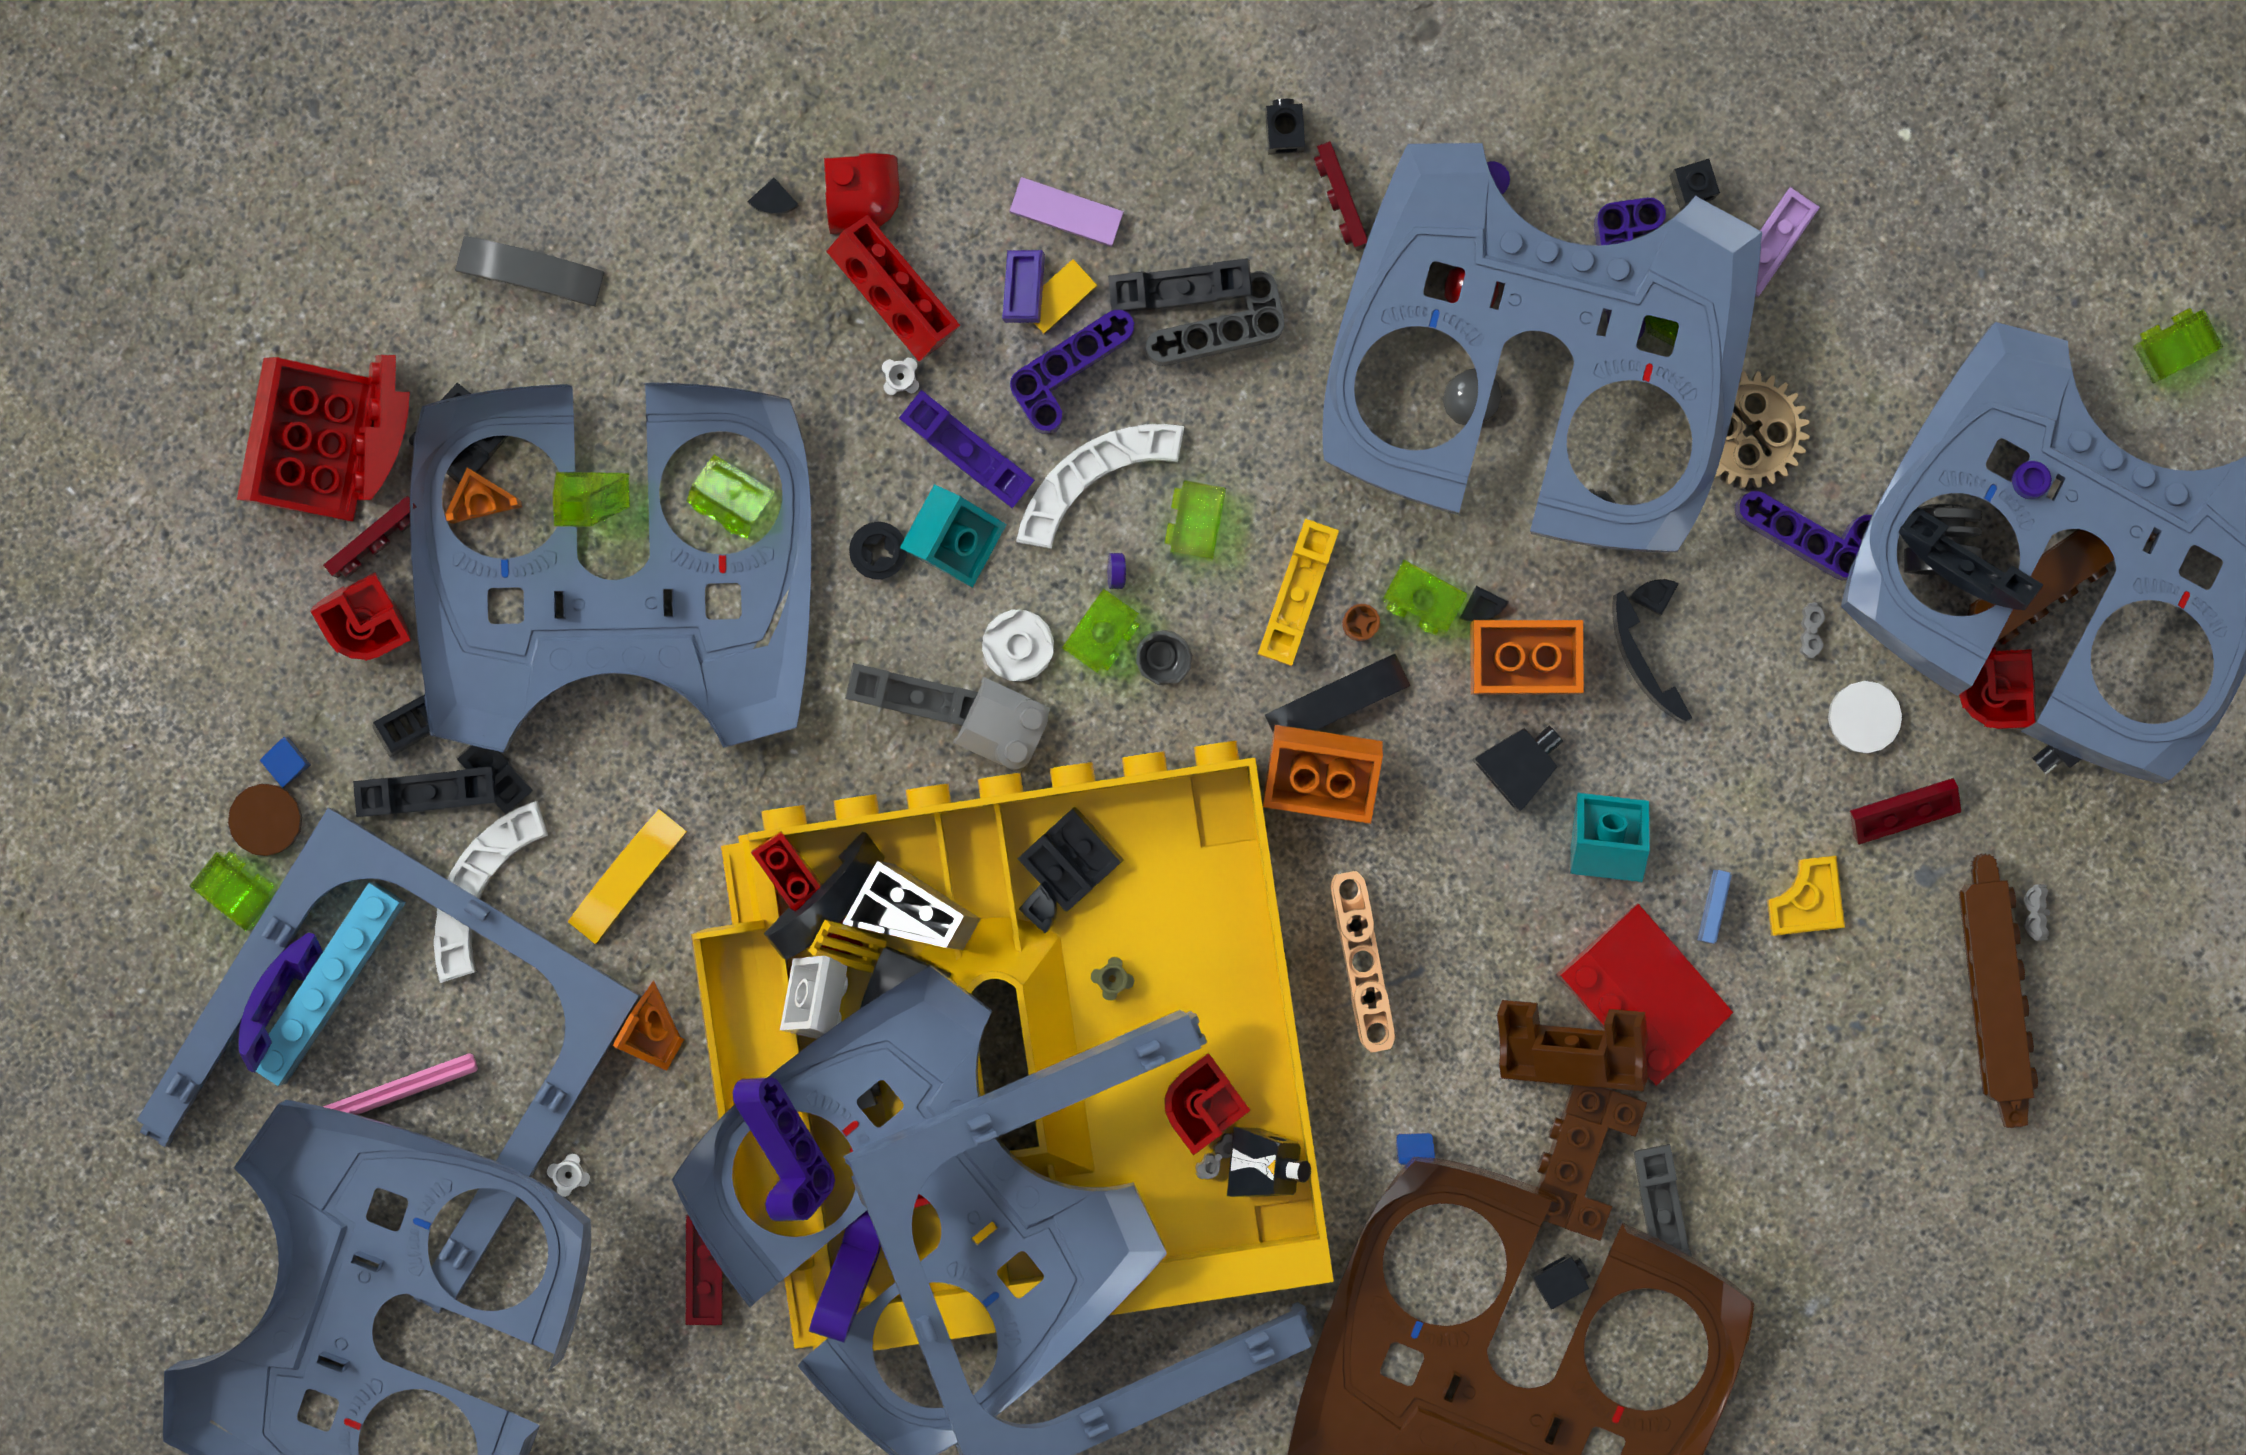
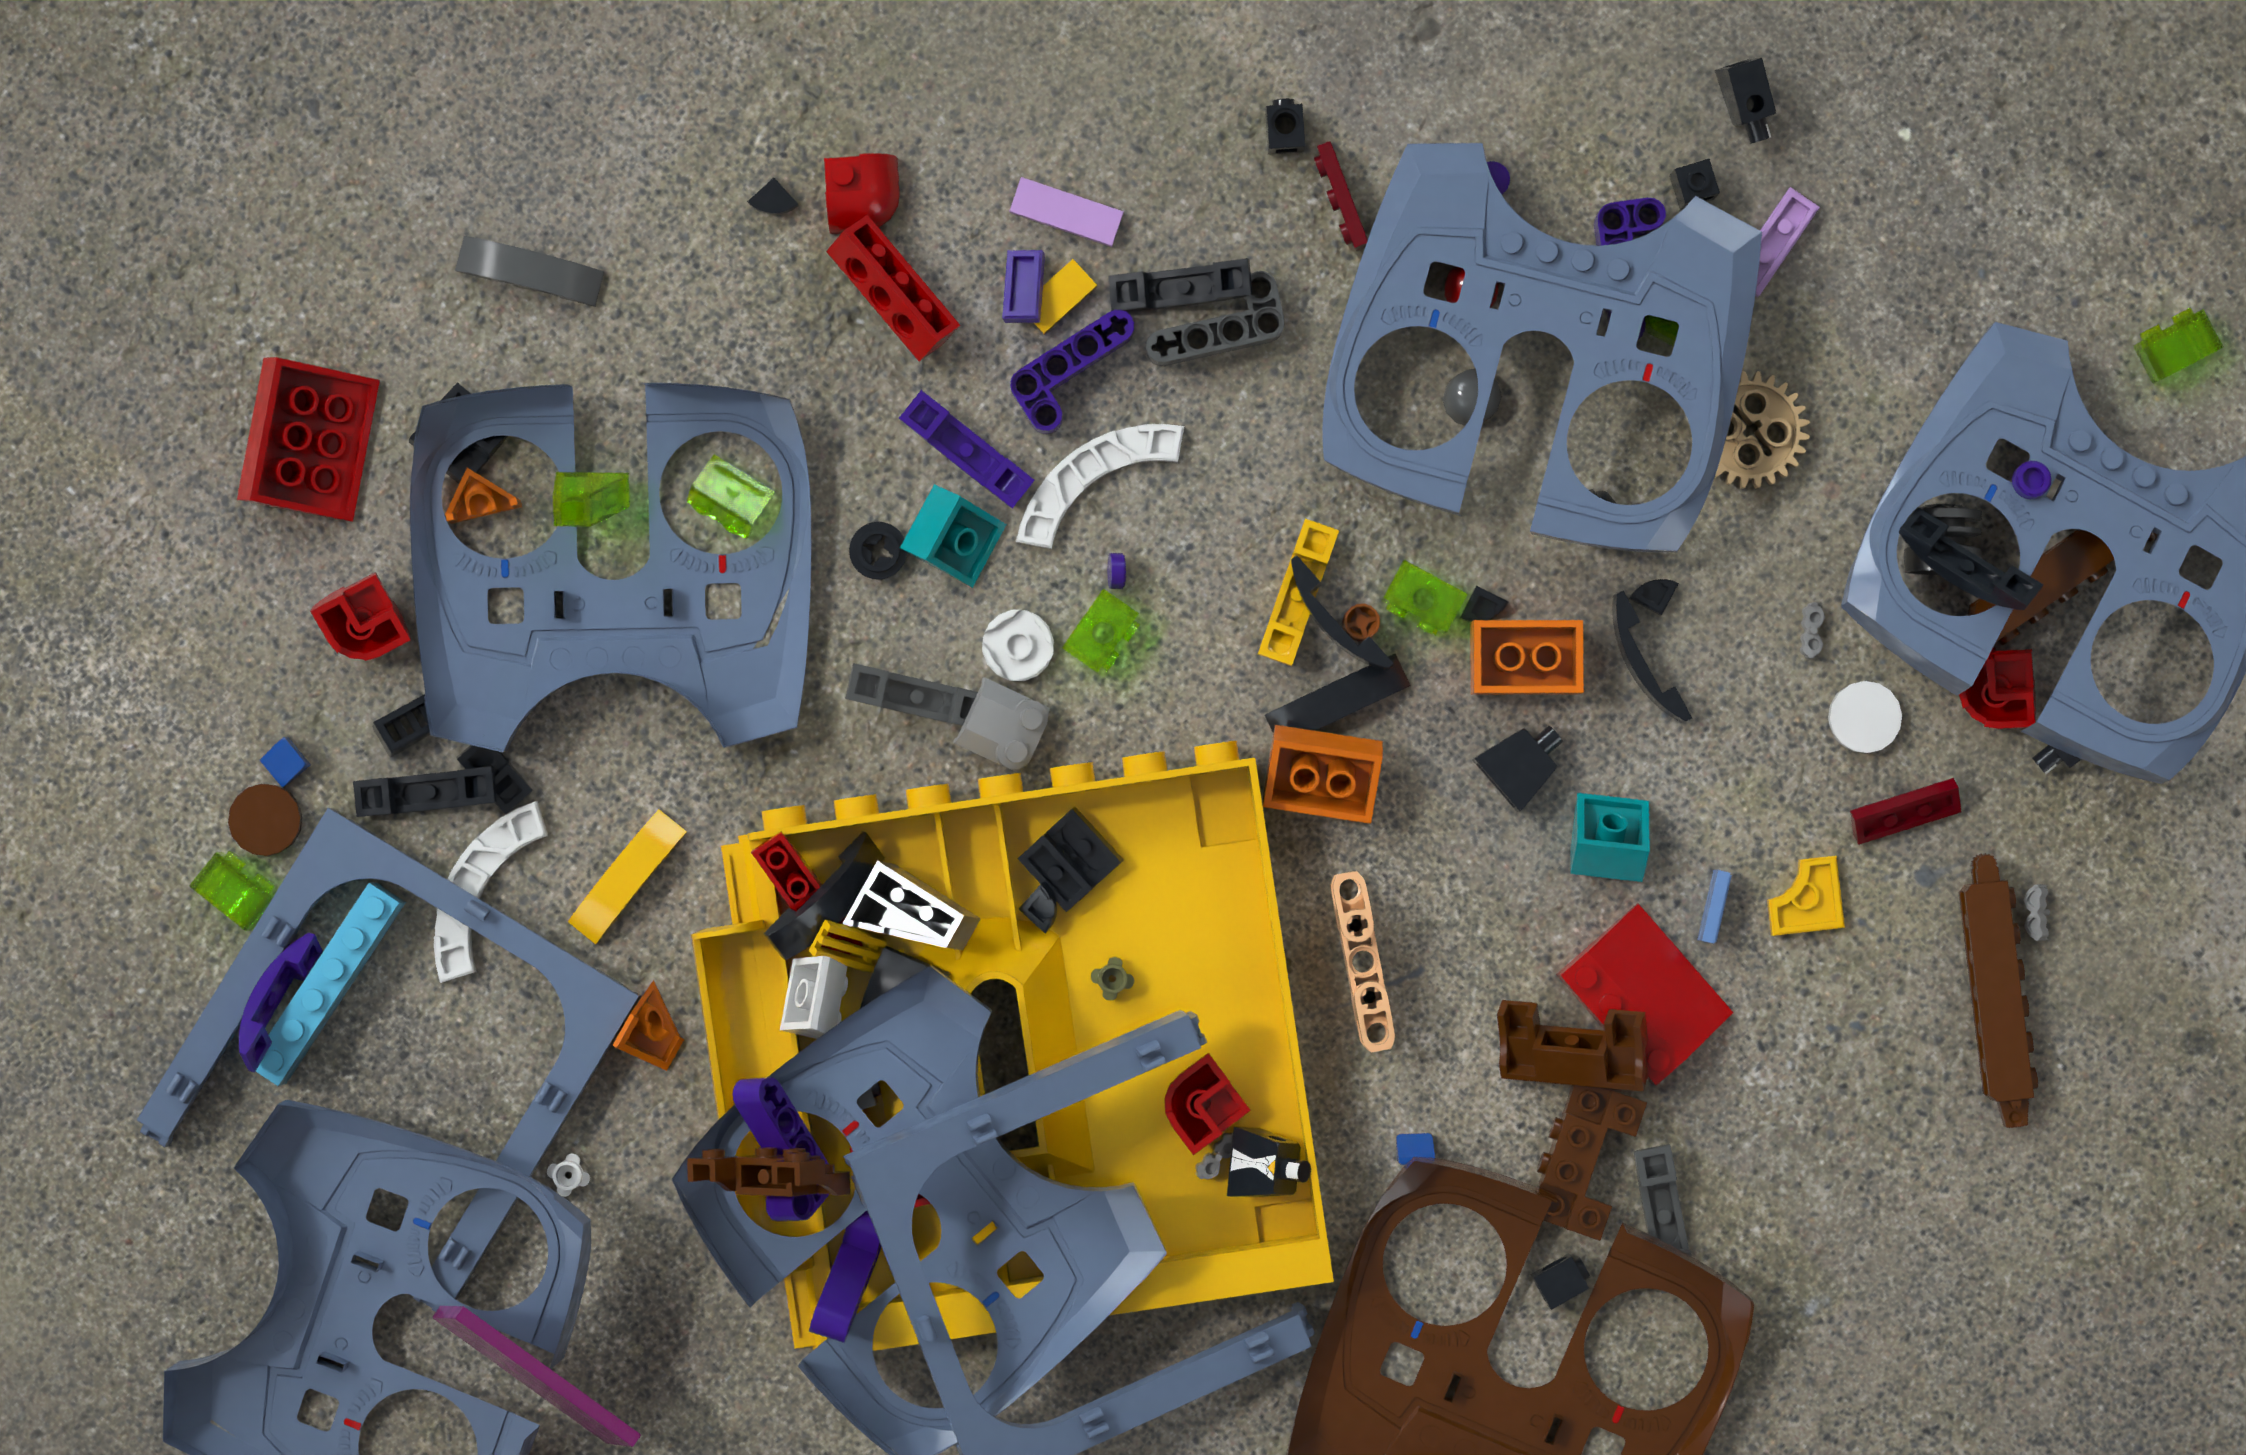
dark red plate [323,496,417,578] -> none
bright pink axle [323,1054,478,1115] -> none
red slope [352,354,410,500] -> none
dark red plate [685,1214,723,1325] -> none
white plate [882,358,919,395] -> none
dark grey hair [1136,630,1192,685] -> none
clear neon green brick [1164,480,1226,561] -> none
dark purple beam [1734,491,1872,581] -> none
none -> magenta tile [432,1306,641,1447]
none -> reddish brown bracket [687,1147,850,1197]
none -> black slope [1291,555,1393,671]
none -> black torso [1715,58,1776,144]

